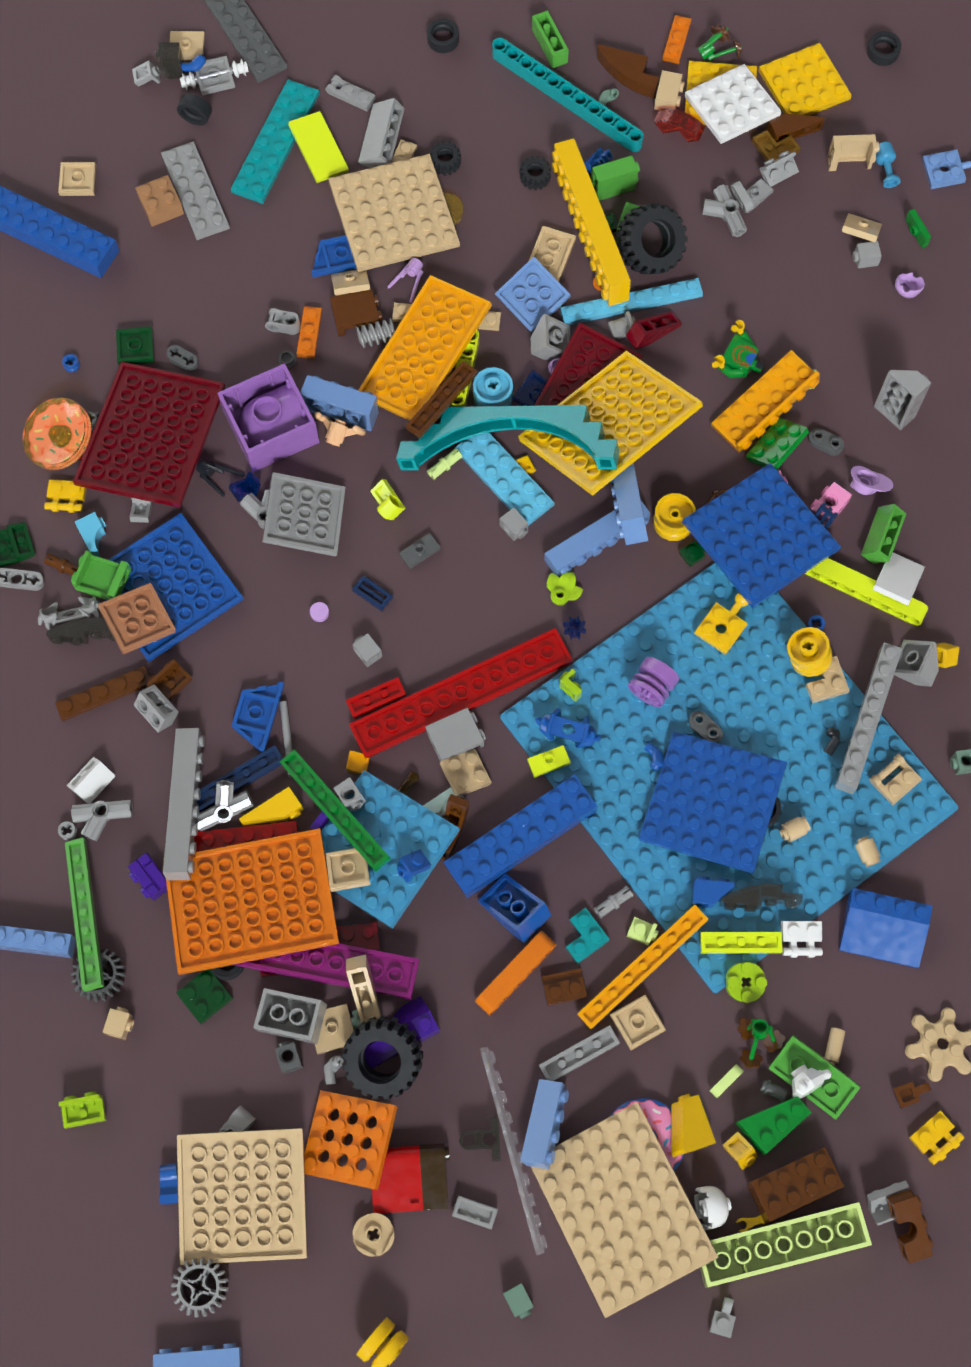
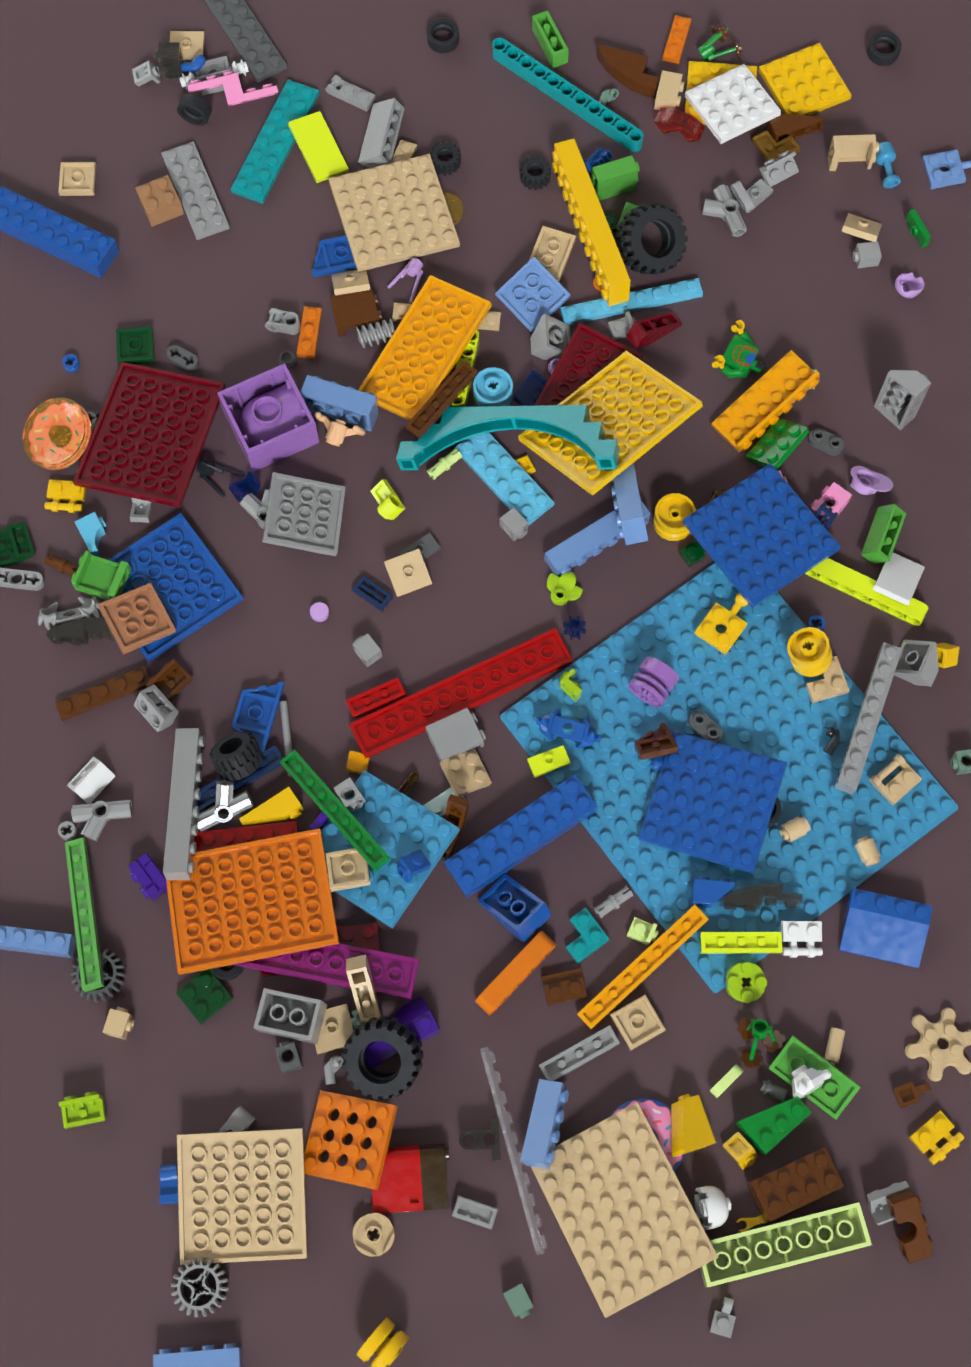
none -> bright pink bracket [187,71,278,107]
none -> black tyre [209,731,264,781]
none -> tan plate [384,549,432,597]
none -> reddish brown wing [634,723,678,760]

